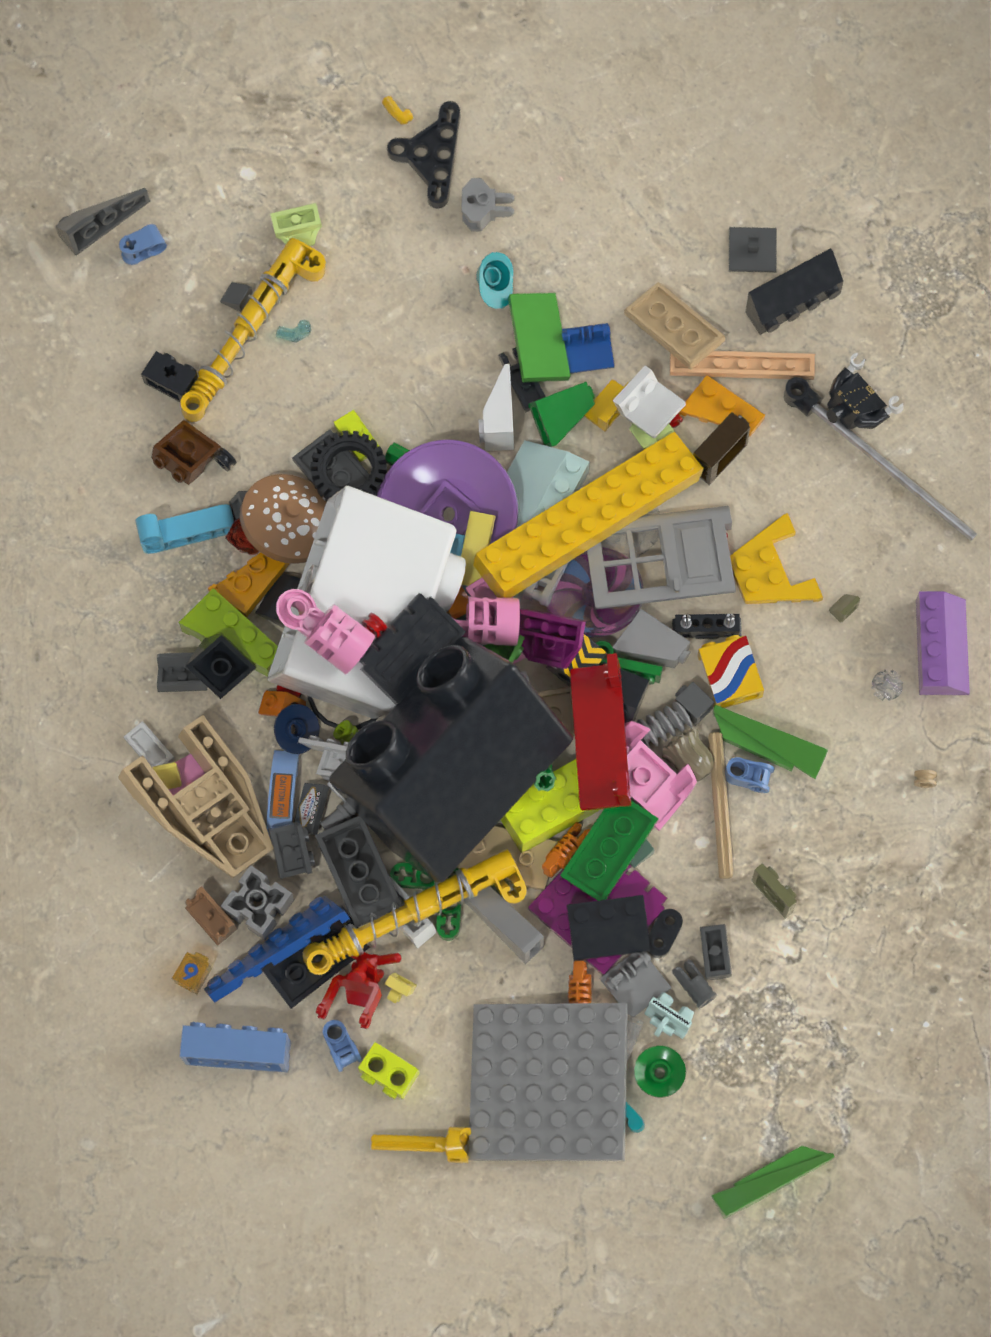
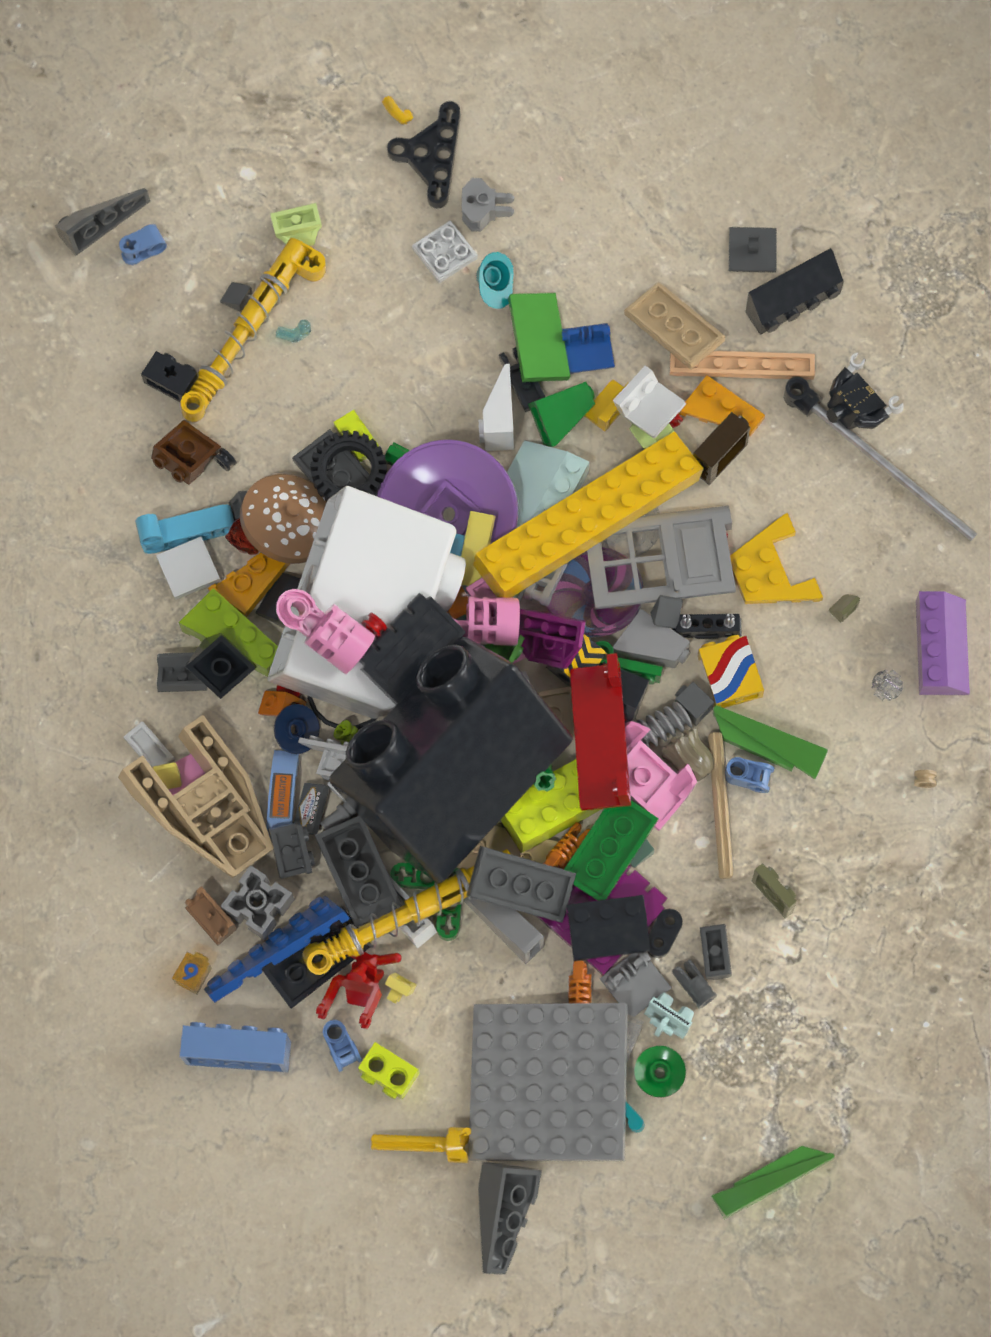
none -> white tile [156,537,221,600]
none -> white tile [412,220,478,284]
none -> dark grey plate [466,846,576,923]
none -> dark grey wedge [478,1162,542,1274]
none -> dark grey slope [651,595,683,628]

